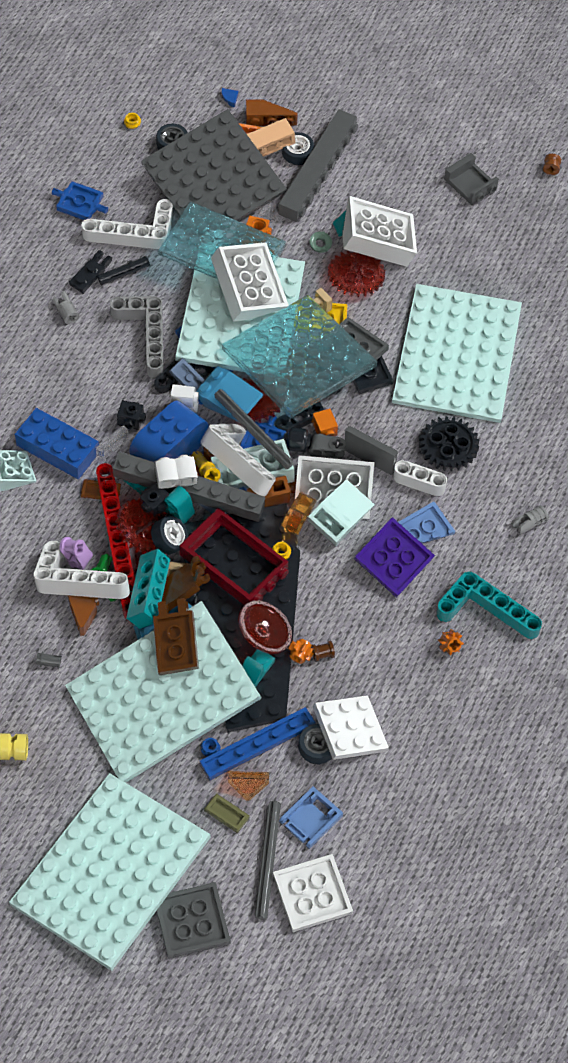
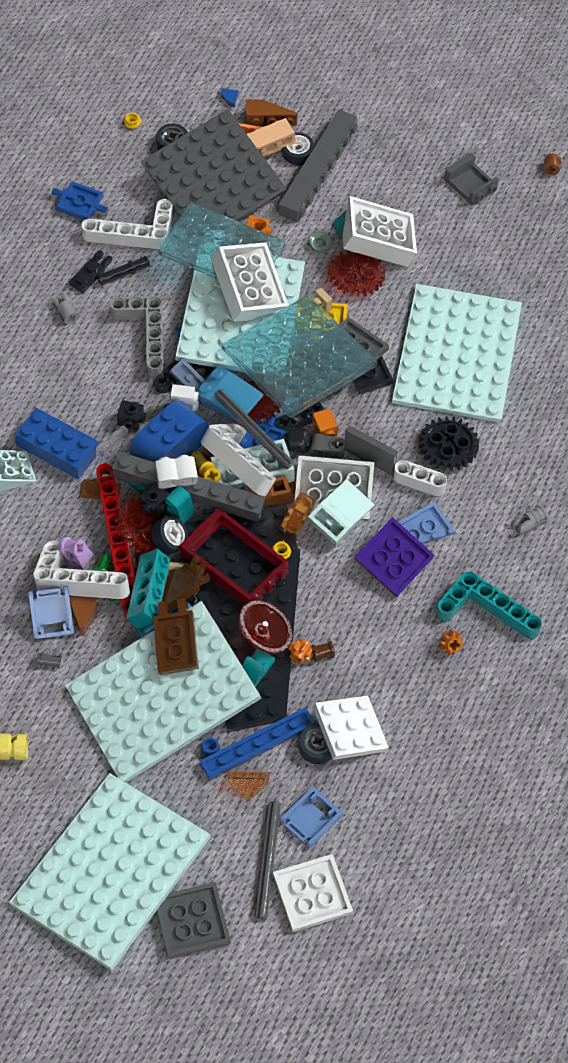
olive tile [204,793,250,834] -> none
none -> medium blue container [28,586,74,639]

